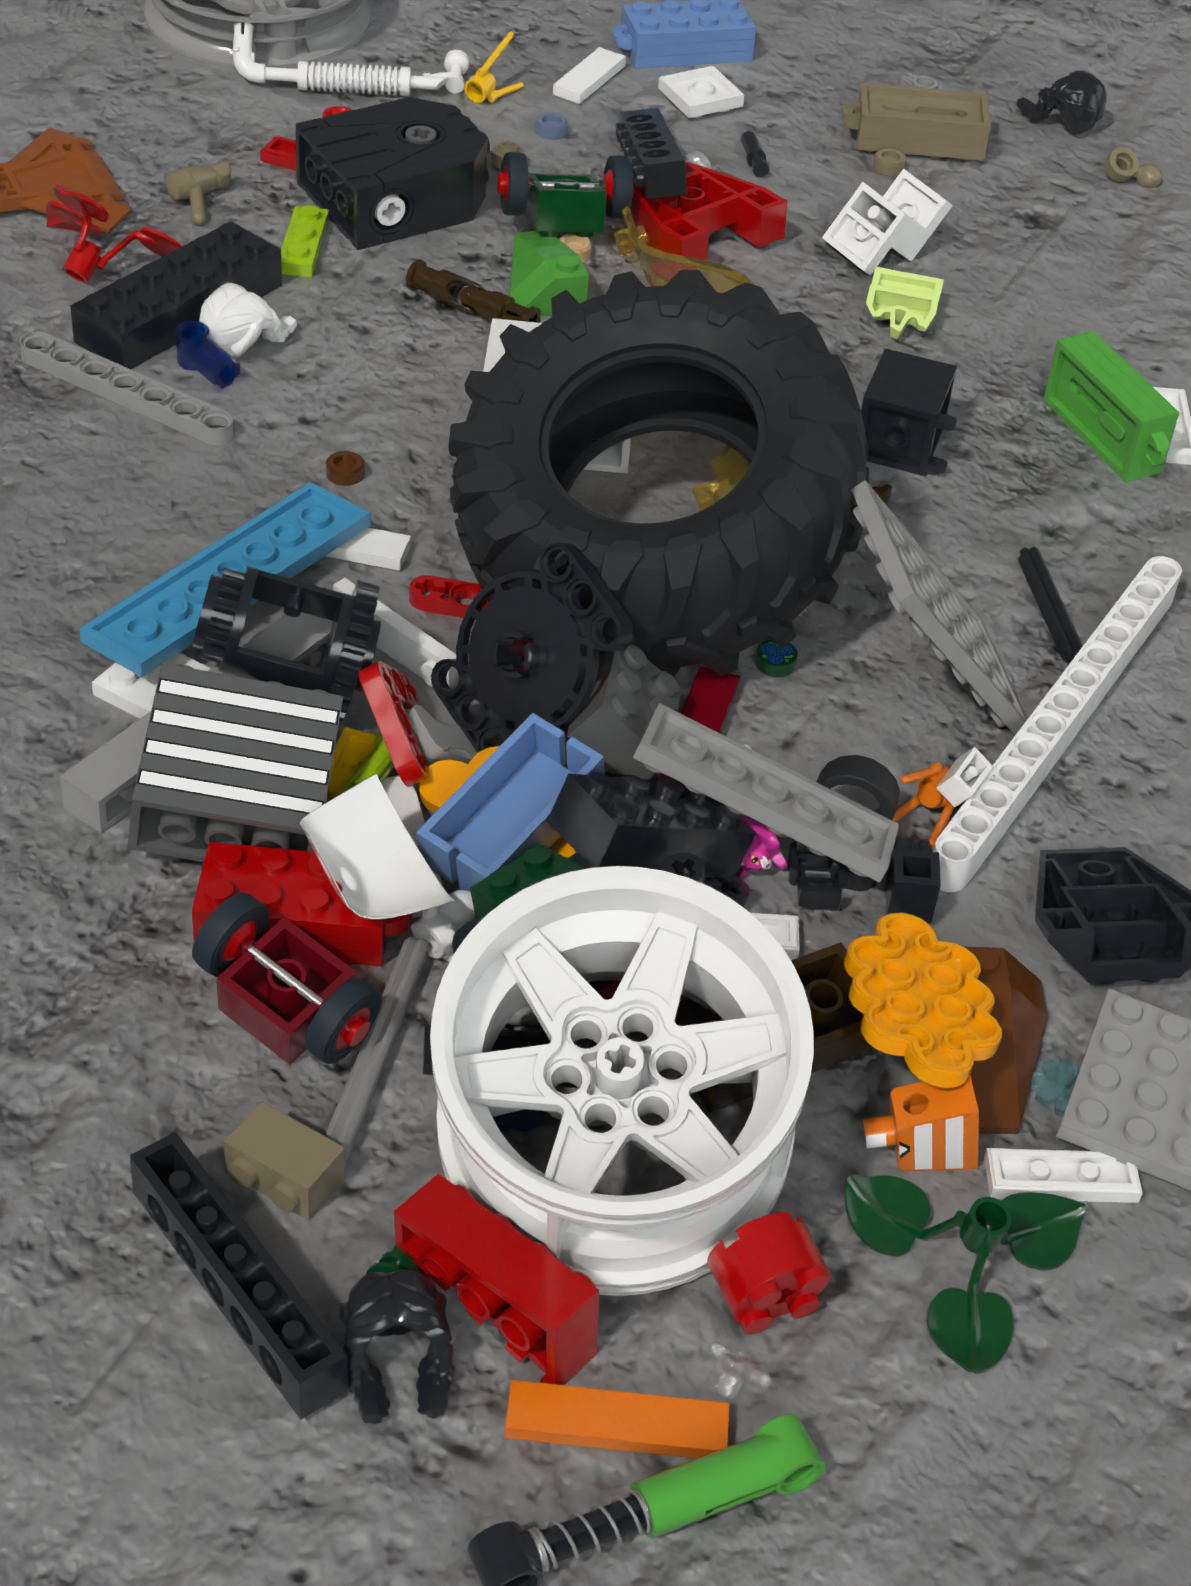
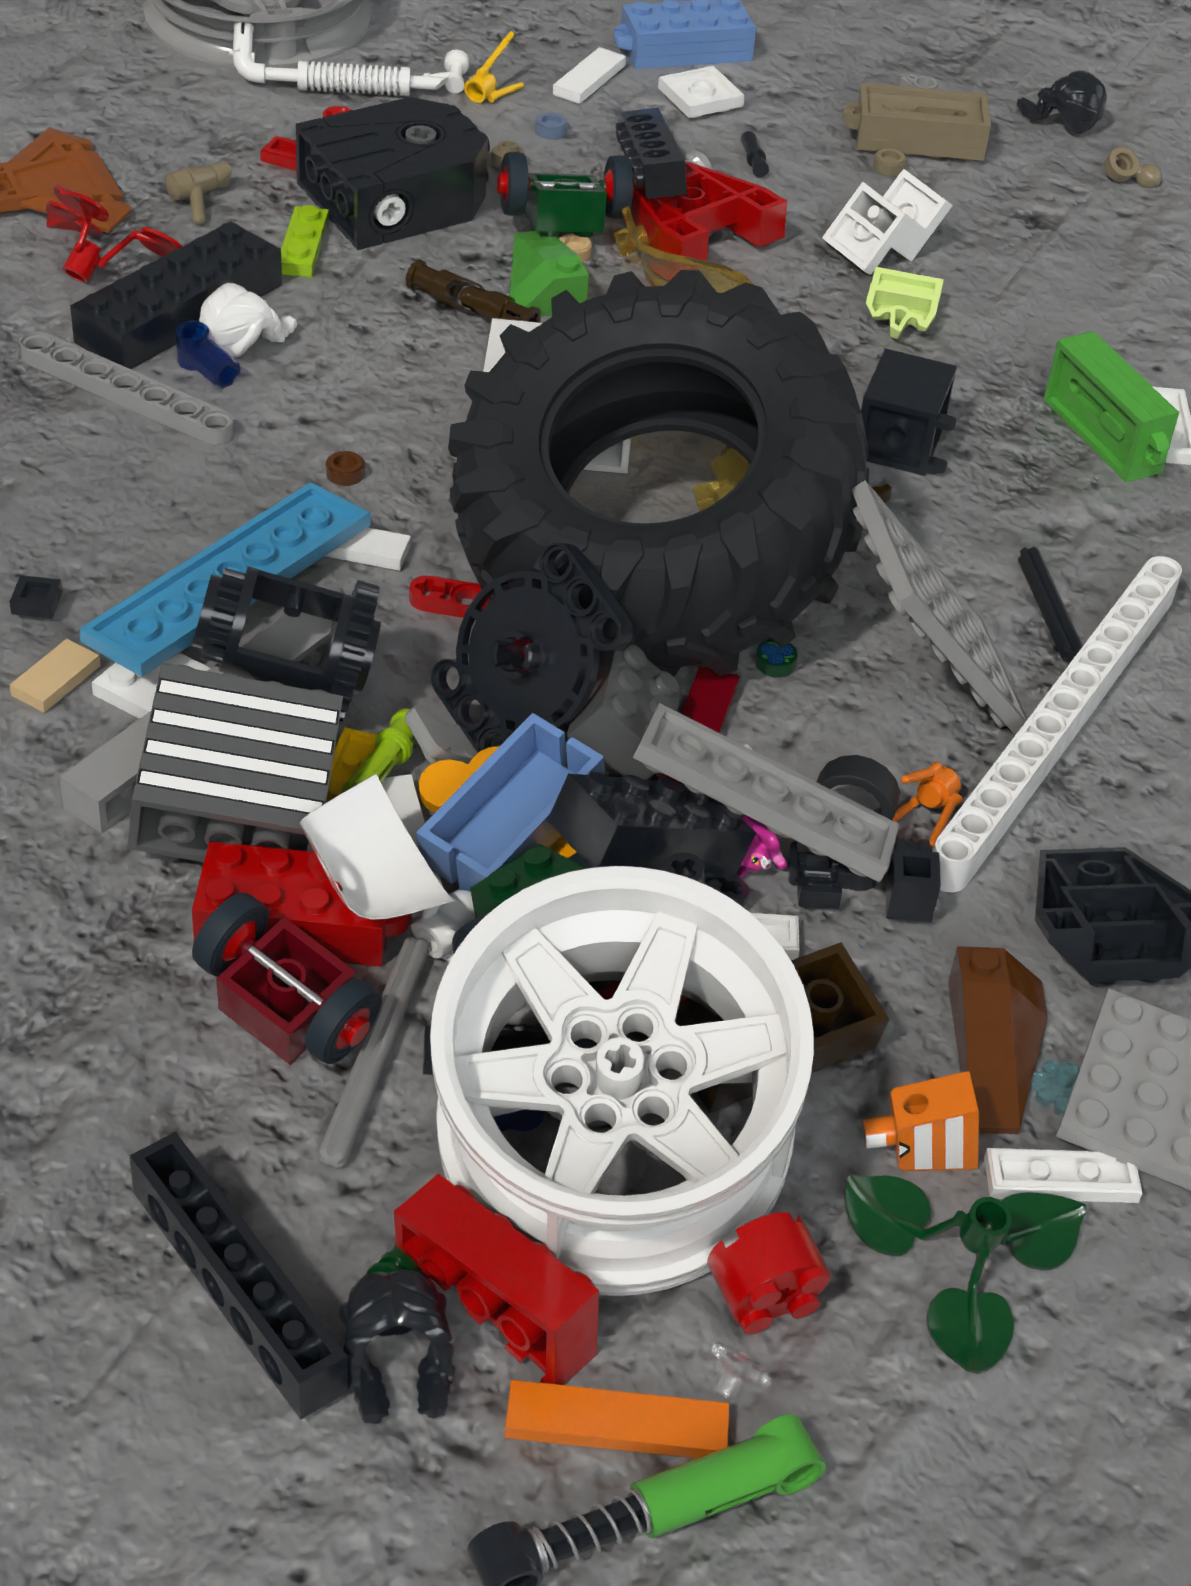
dark tan brick [224,1101,345,1220] -> none
white plate [333,578,459,690] -> none
red beam [358,661,430,787] -> none
light orange plate [844,913,1002,1088] -> none
white piece [936,747,993,808] -> none
none -> black plate [10,575,62,619]
none -> tan tile [10,638,101,713]

